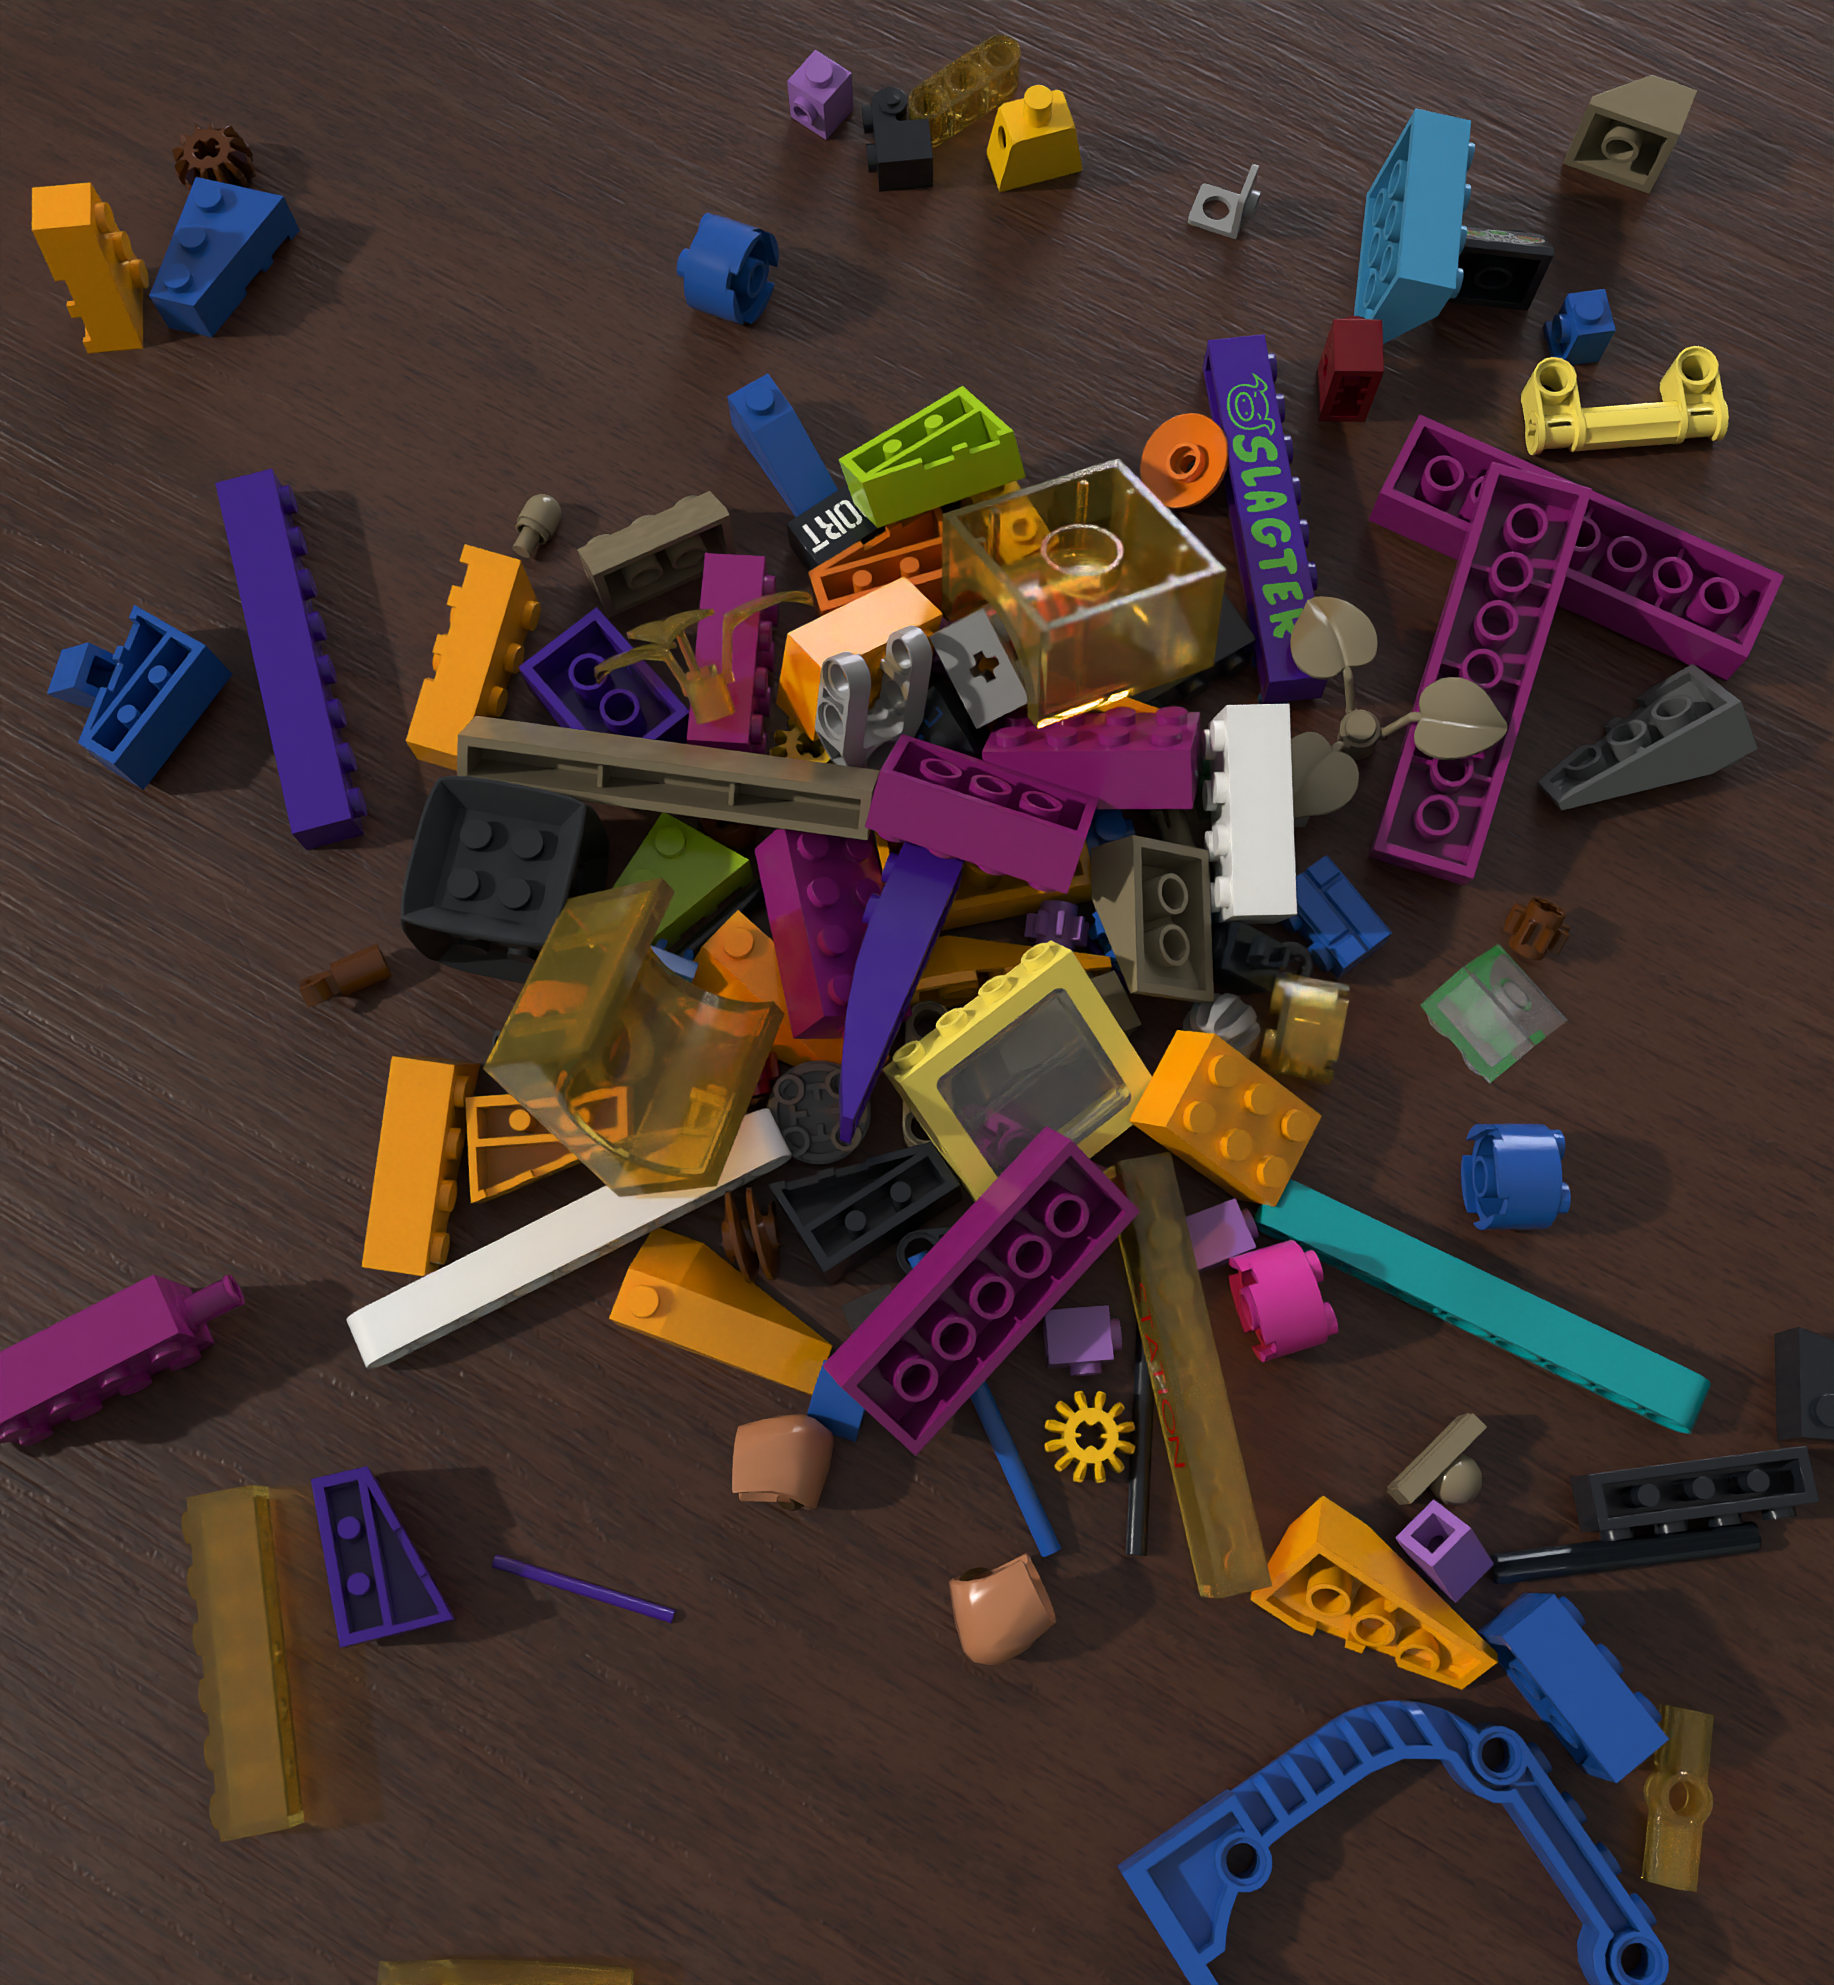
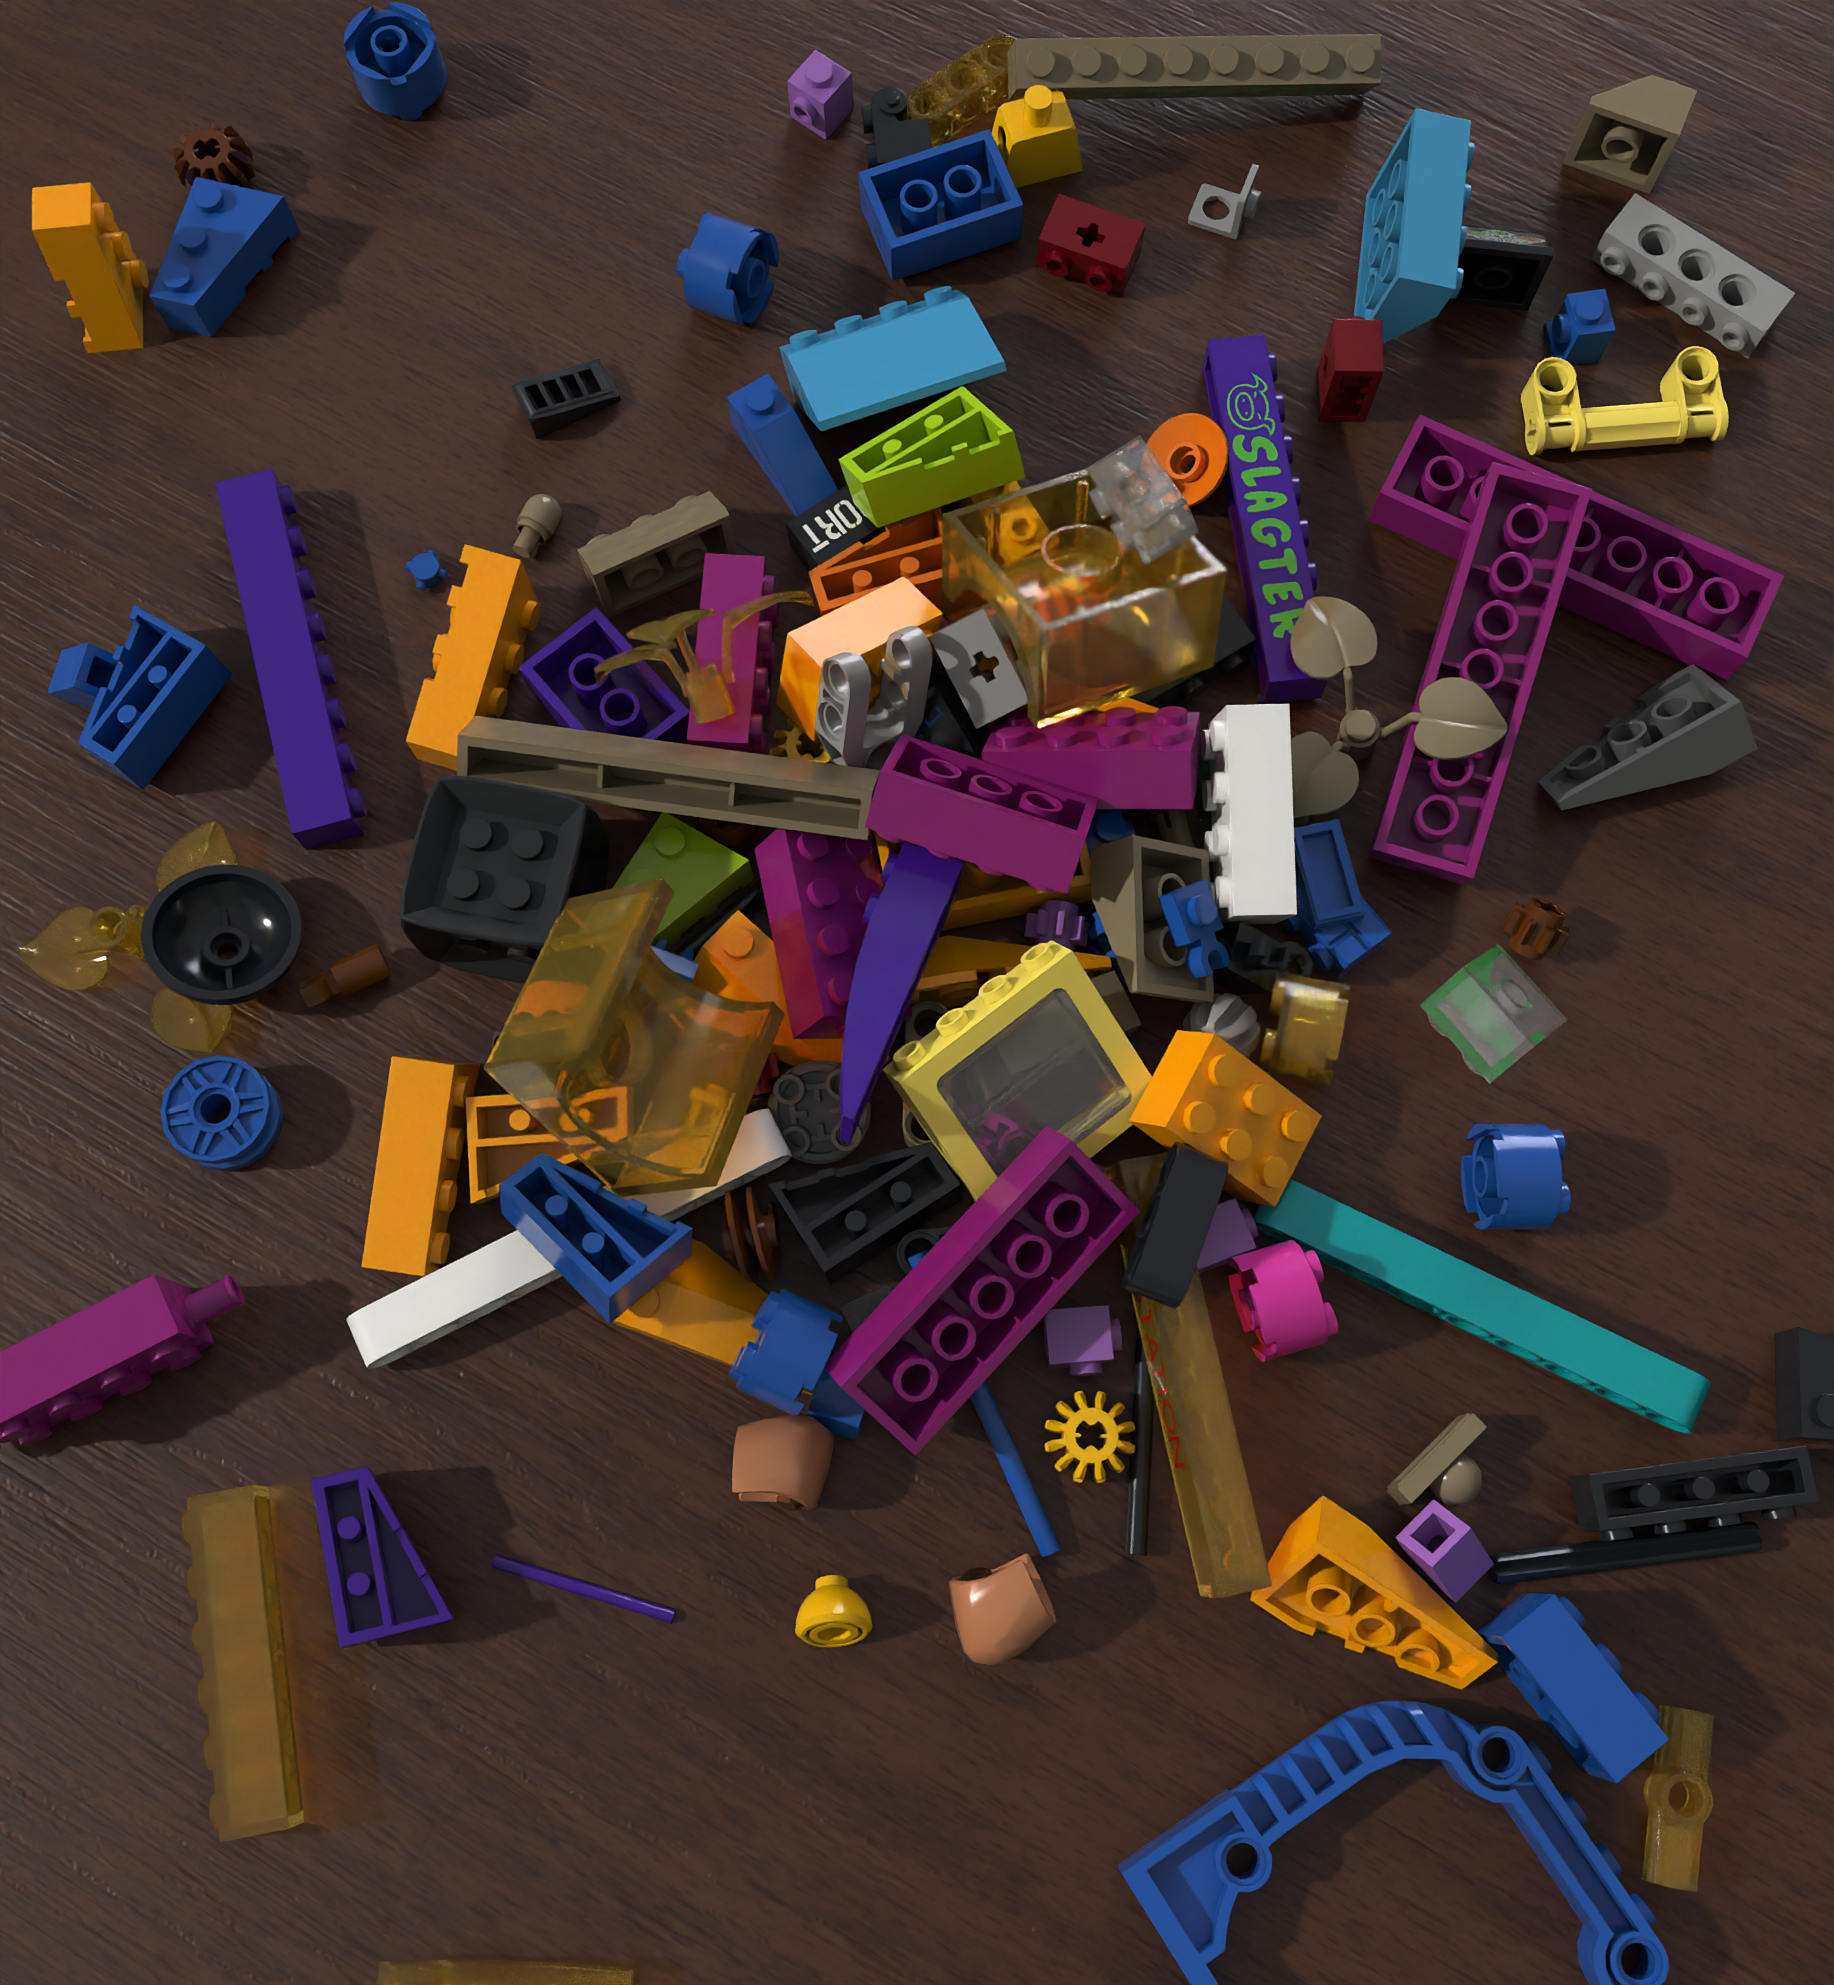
none -> clear yellow plant [17,821,237,1053]
none -> black hat [141,865,303,1005]
none -> blue wheel [160,1055,284,1171]
none -> blue brick [344,2,448,121]
none -> blue piece [406,550,448,591]
none -> blue wedge [499,1152,693,1324]
none -> black slope [511,359,621,440]
none -> blue brick [728,1289,842,1417]
none -> dark azure slope [779,286,1007,431]
none -> yellow brick [795,1575,872,1648]
none -> blue brick [858,129,1023,282]
none -> dark tan brick [1007,34,1381,100]
none -> dark red brick [1036,194,1146,296]
none -> clear brick [1086,435,1199,565]
none -> black beam [1122,1142,1228,1309]
none -> blue plate [1158,879,1230,979]
none -> blue tile [1294,819,1366,930]
none -> light grey brick [1591,193,1795,359]

